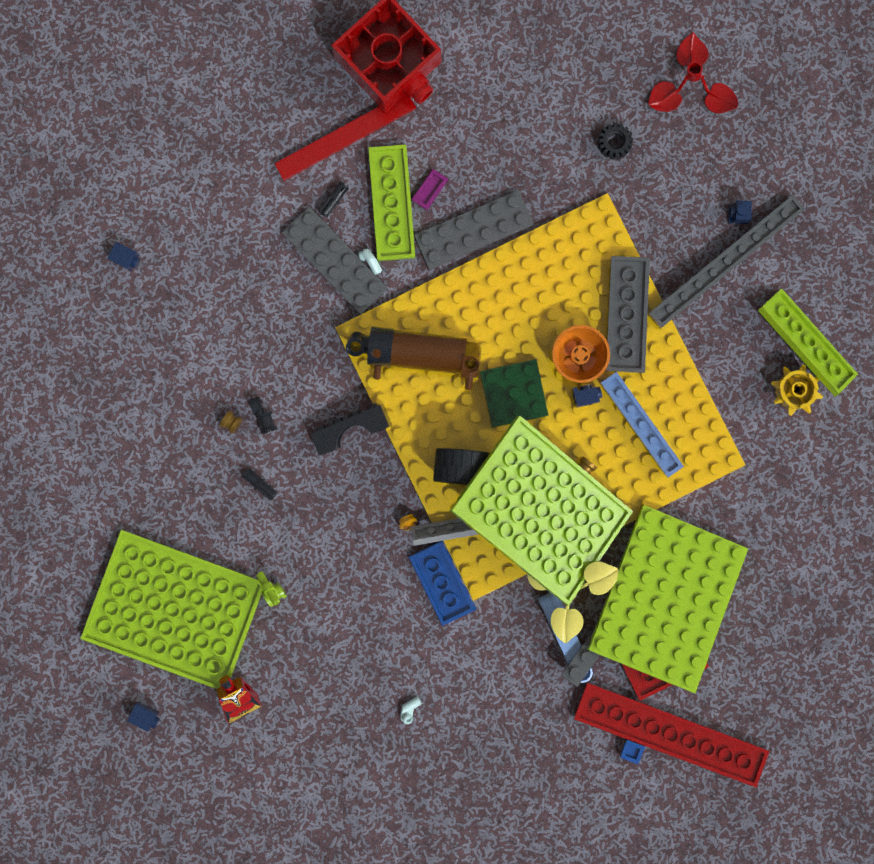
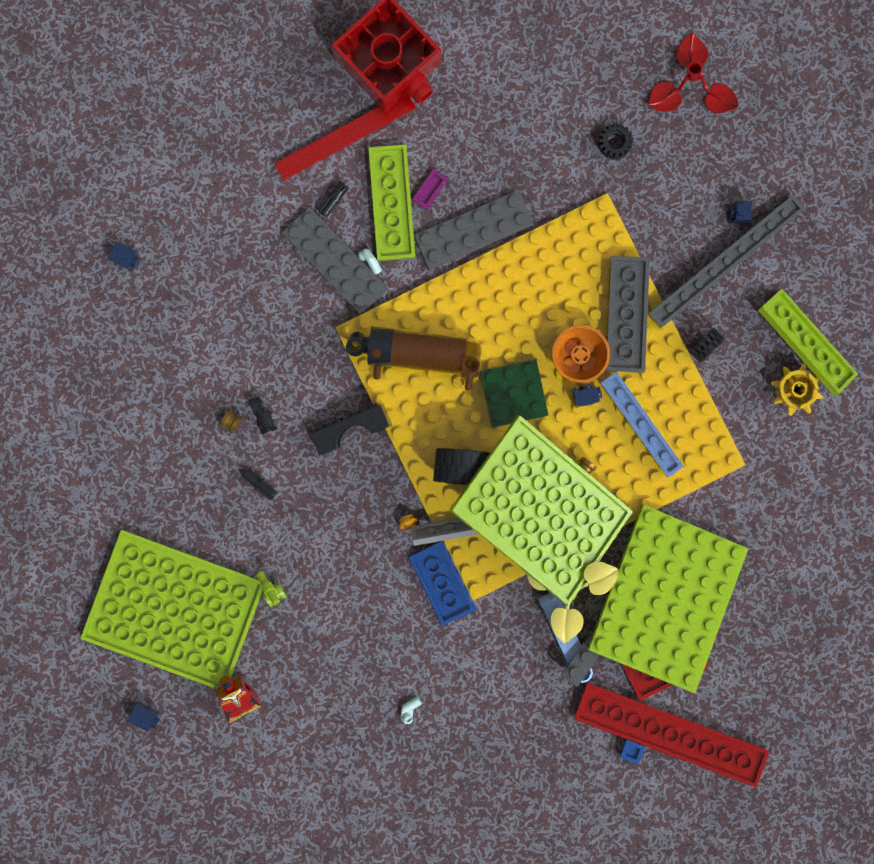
none -> black tyre [689,328,725,363]

